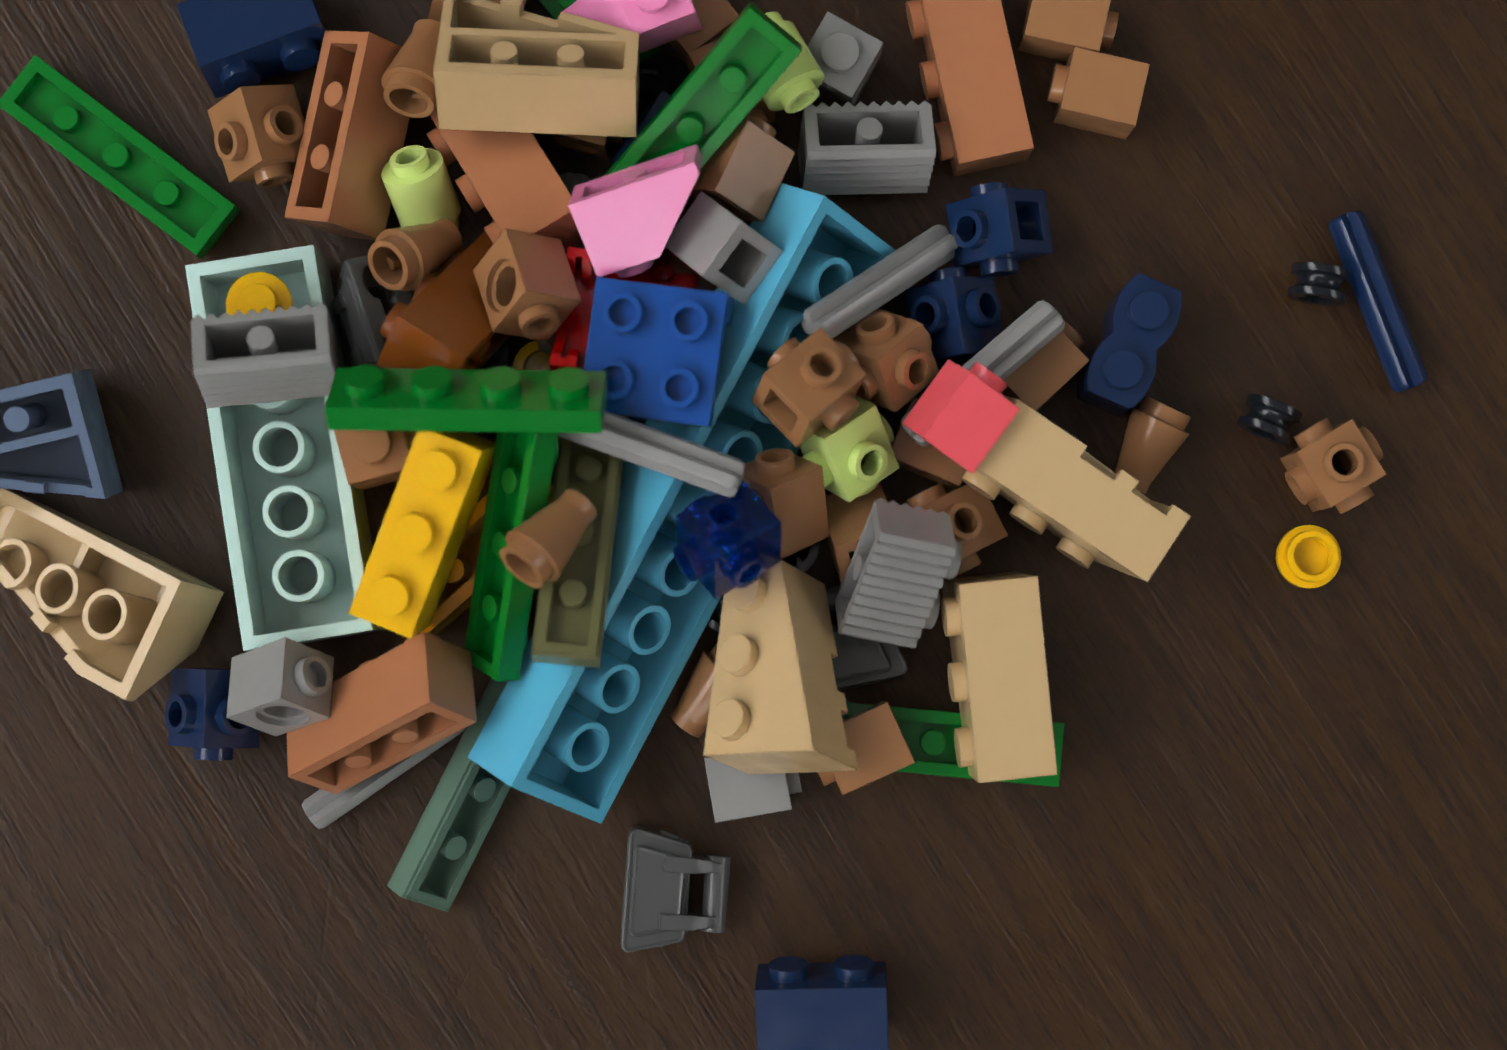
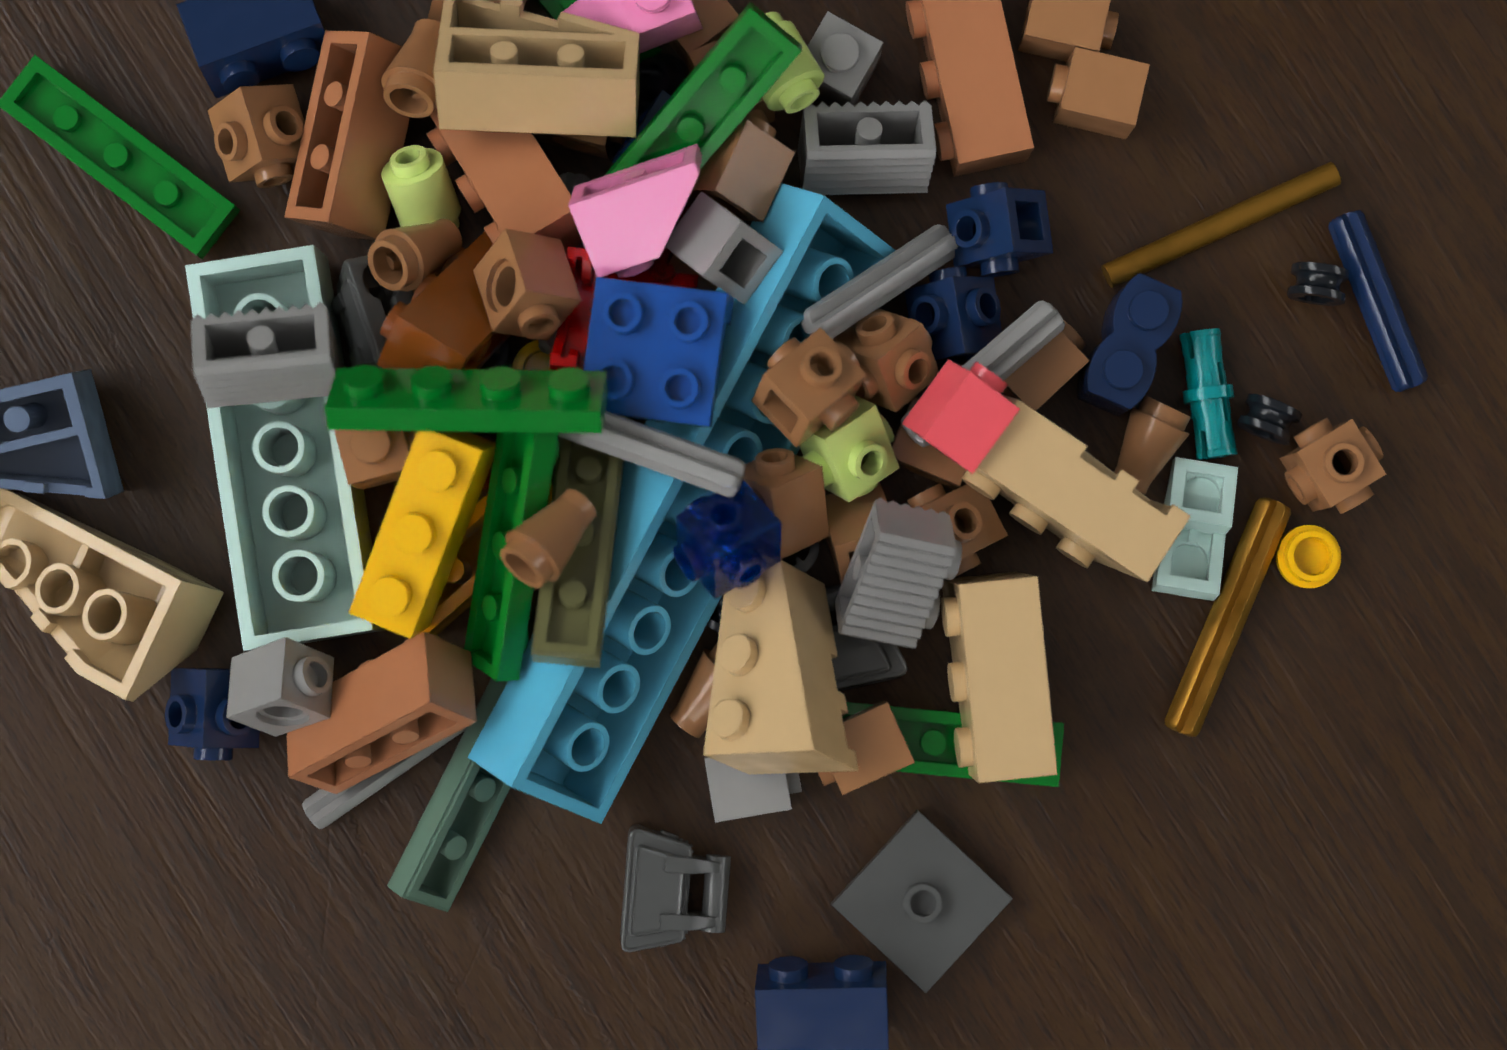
yellow plate [226,272,293,316] -> none
none -> dark grey plate [831,810,1013,993]
none -> pearl gold bar [1101,162,1341,288]
none -> light aqua slope [1151,457,1238,601]
none -> pearl gold axle [1165,497,1291,737]
none -> teal pin [1179,328,1238,460]

